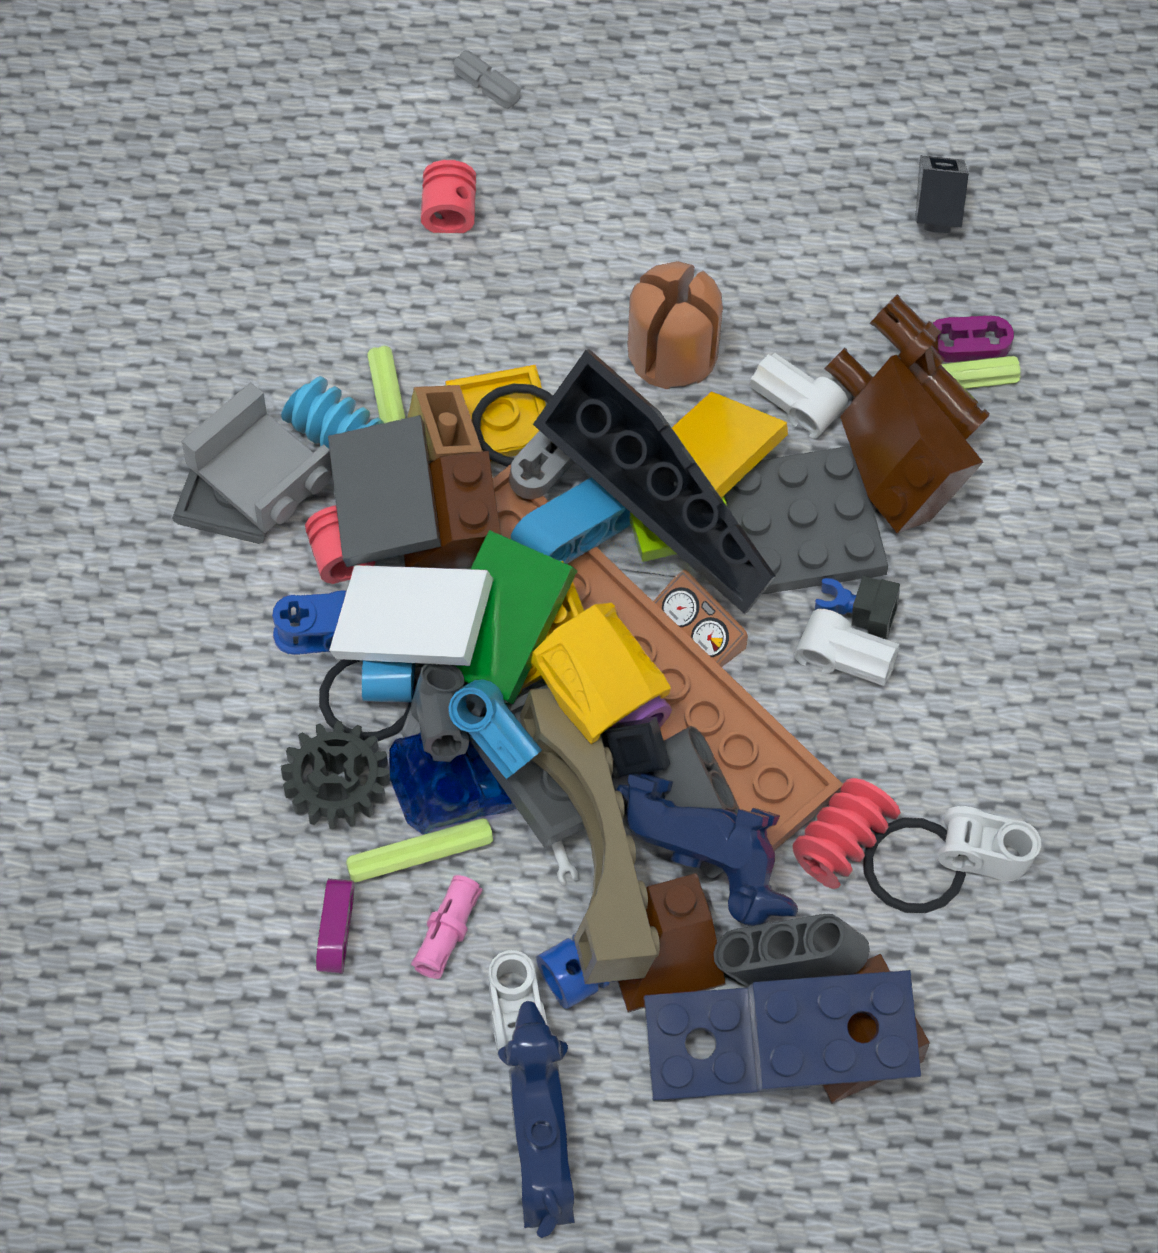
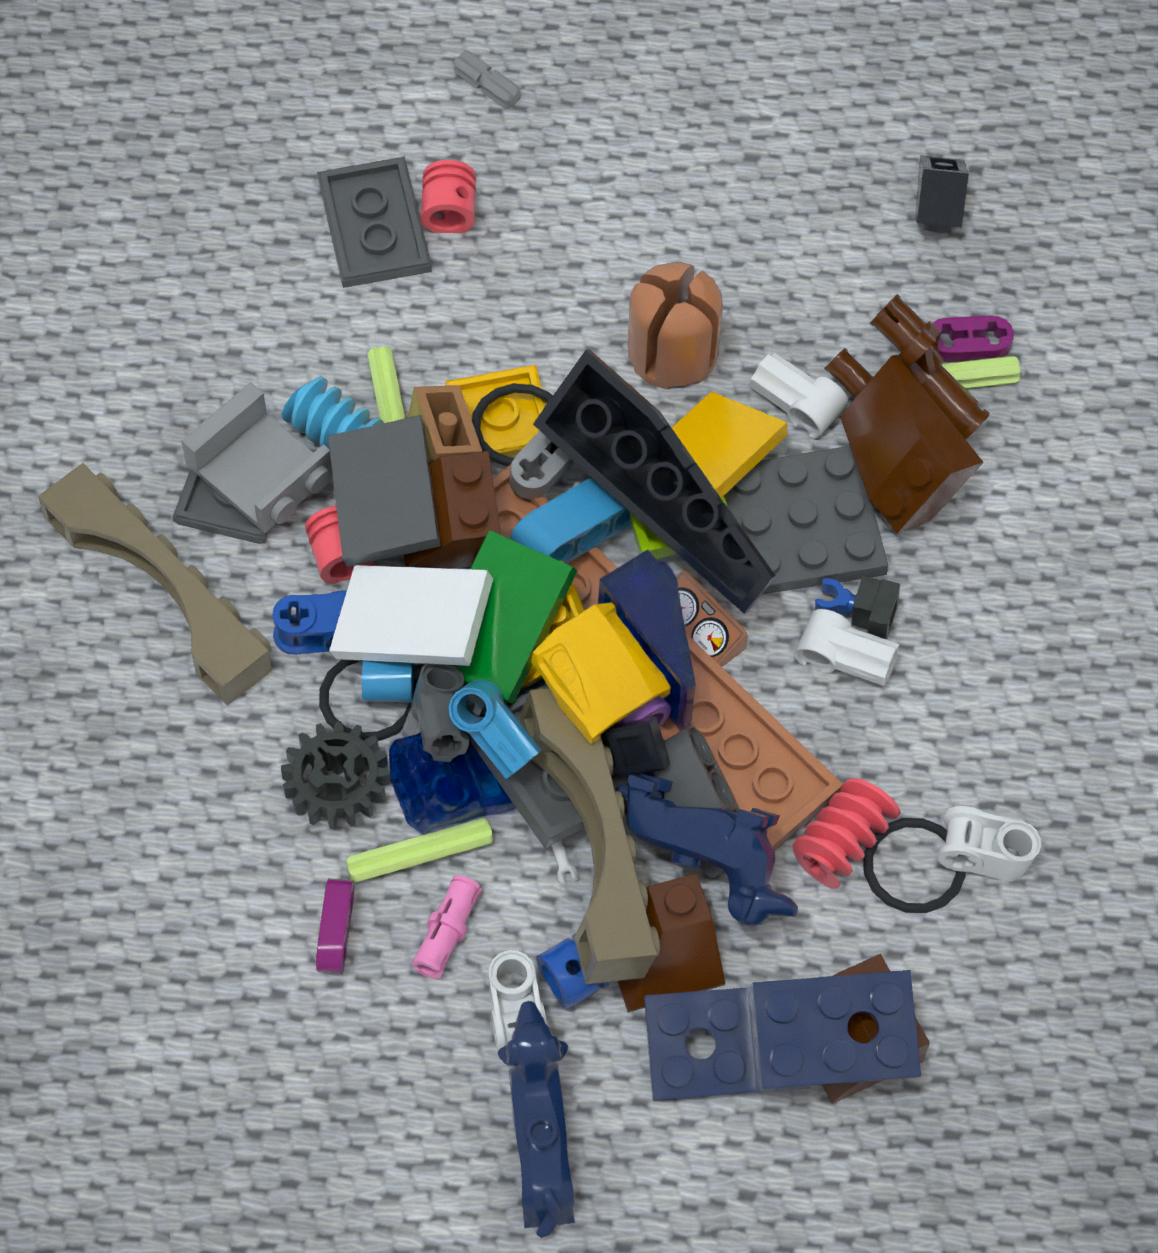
dark grey beam [714,914,870,987] -> none
none -> dark tan arch [38,463,272,706]
none -> dark grey tile [317,156,432,288]
none -> clear blue slope [598,550,696,731]

